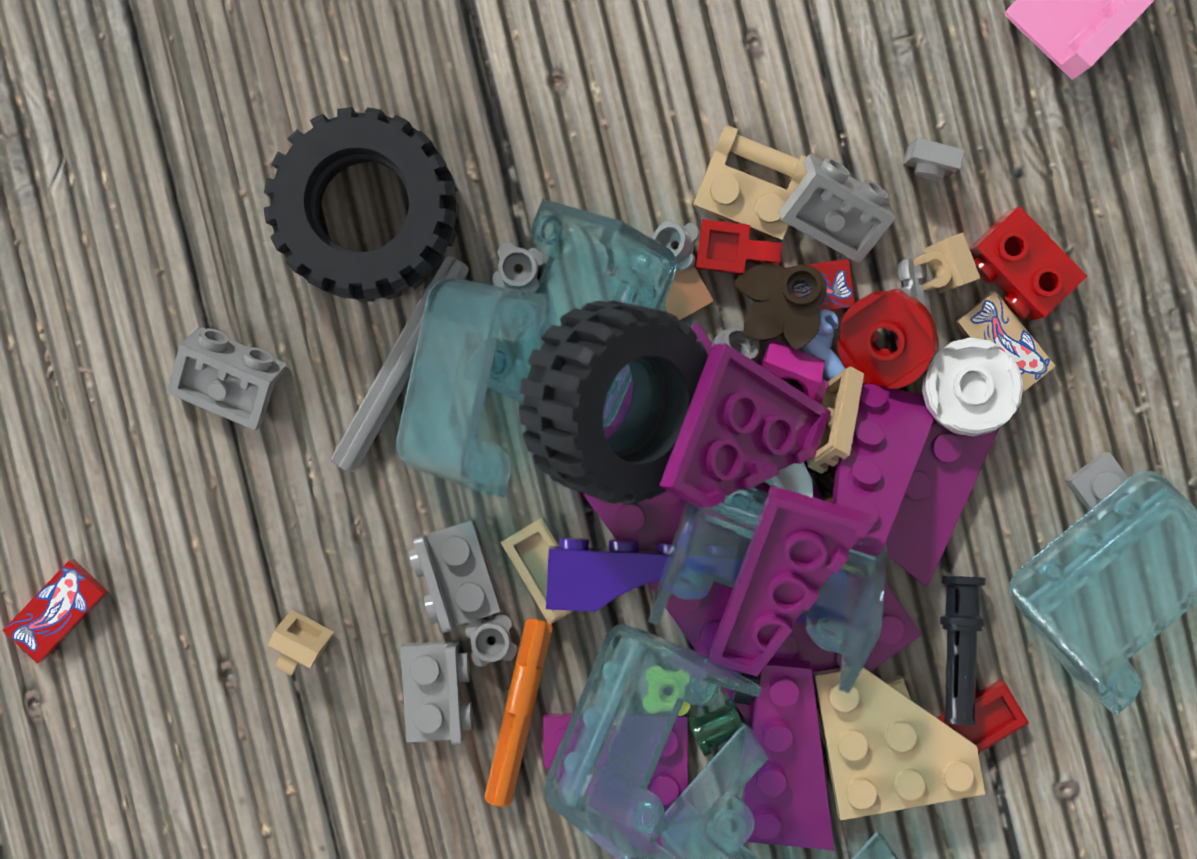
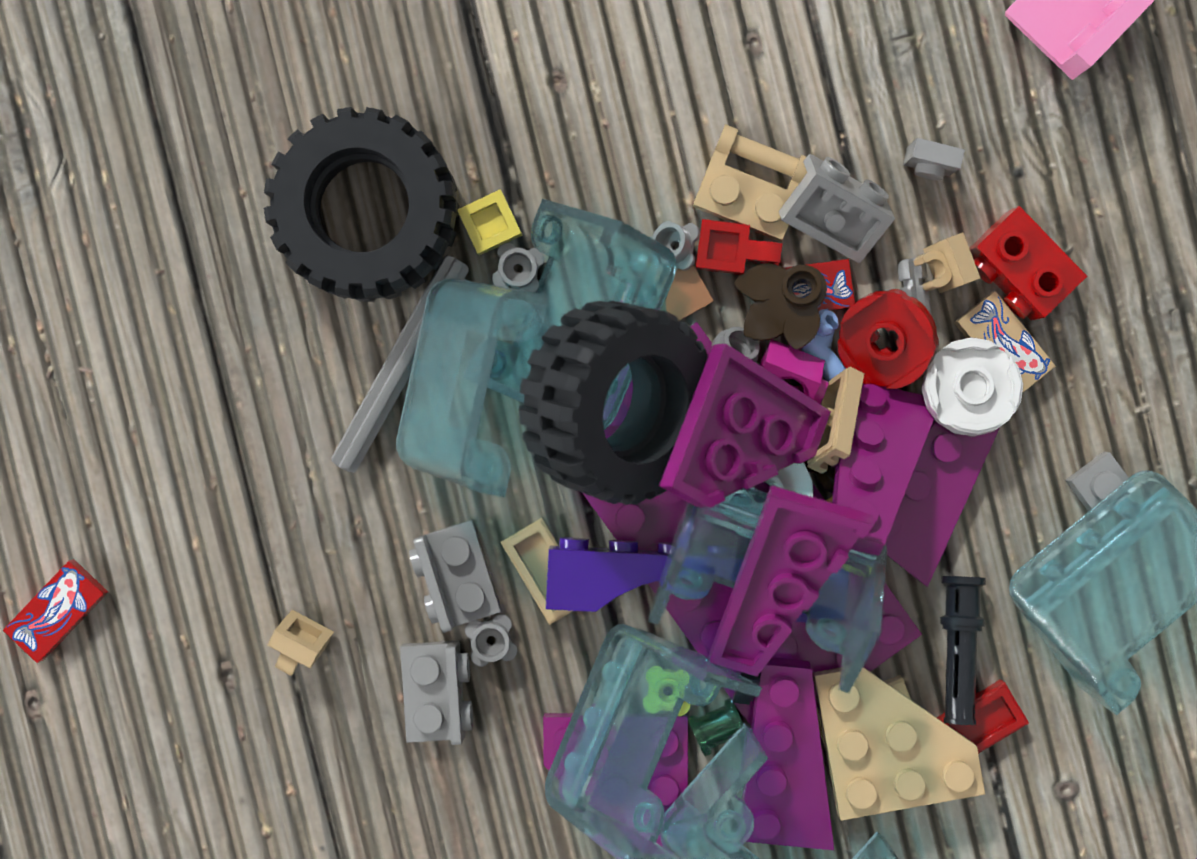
light grey bracket [167,327,286,431] -> none
orange axle [484,618,553,807] -> none
none -> light yellow plate [457,189,522,256]

